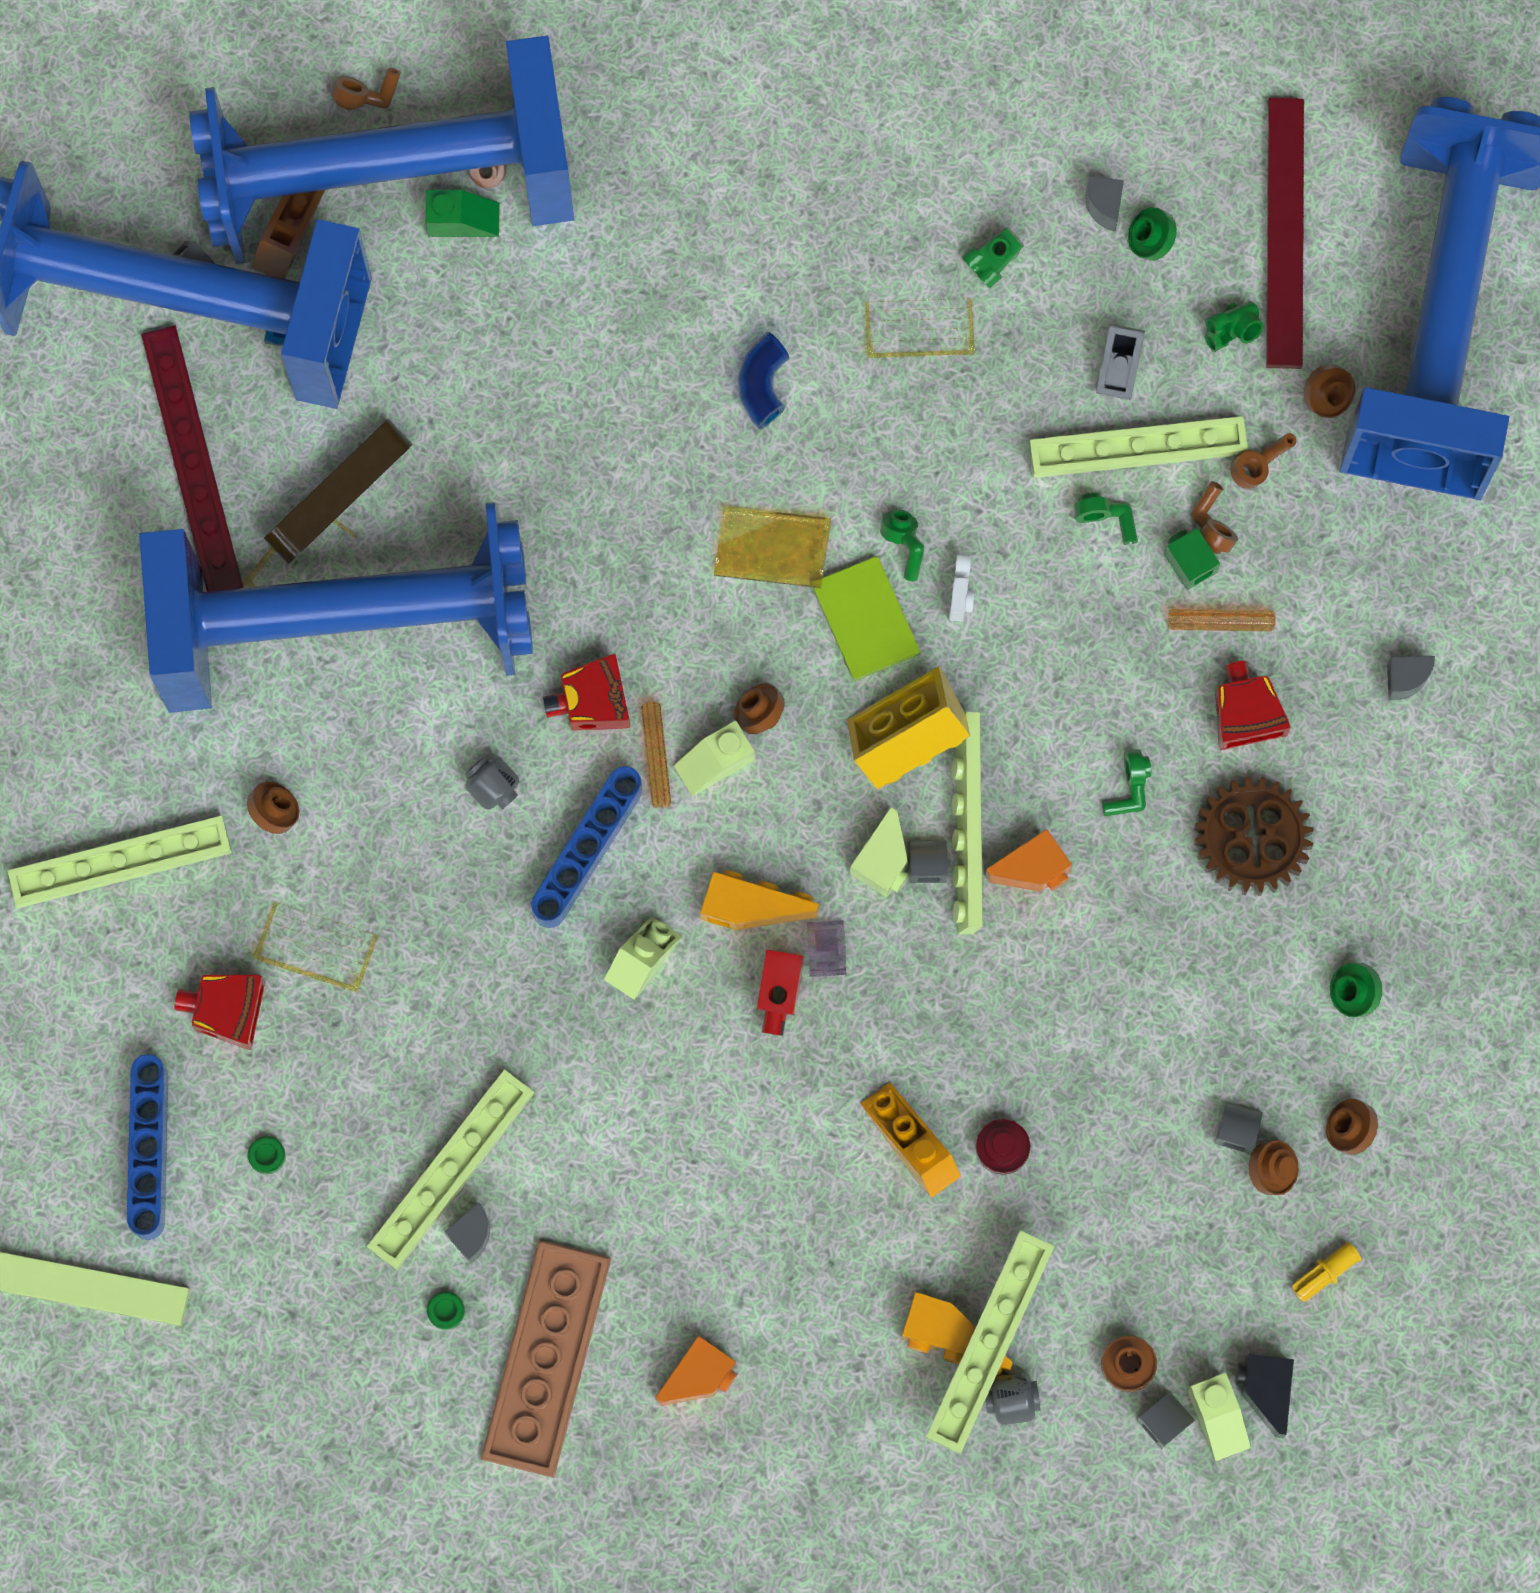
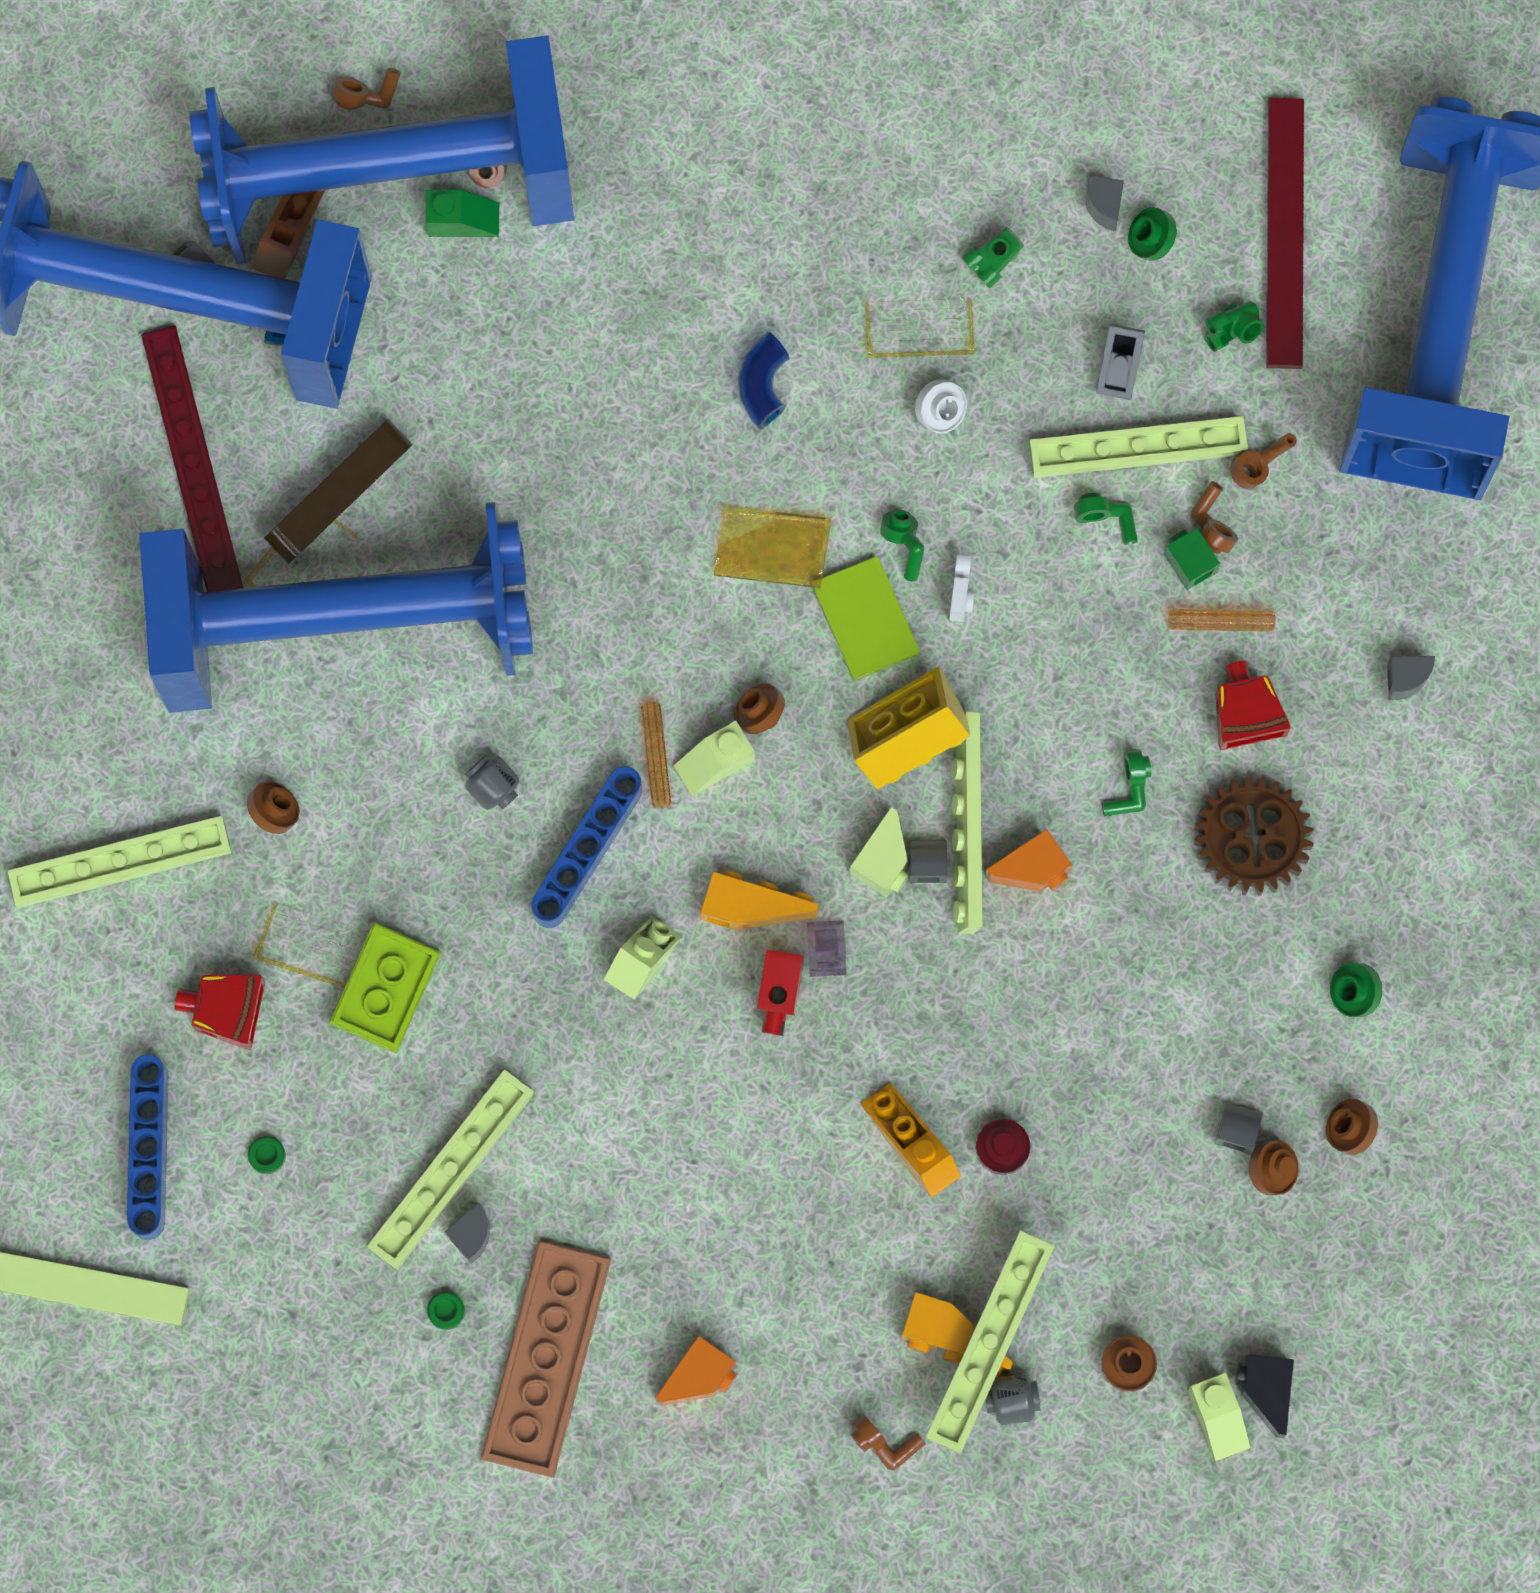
torso [543,654,631,731] -> none
dark grey brick [1137,1391,1195,1449] -> none
yellow axle [1291,1241,1362,1302] -> none
dark orange plate [1303,364,1356,418] -> none
none -> lime tile [328,922,441,1053]
none -> dark orange plate [851,1415,926,1470]
none -> white plate [915,380,967,433]

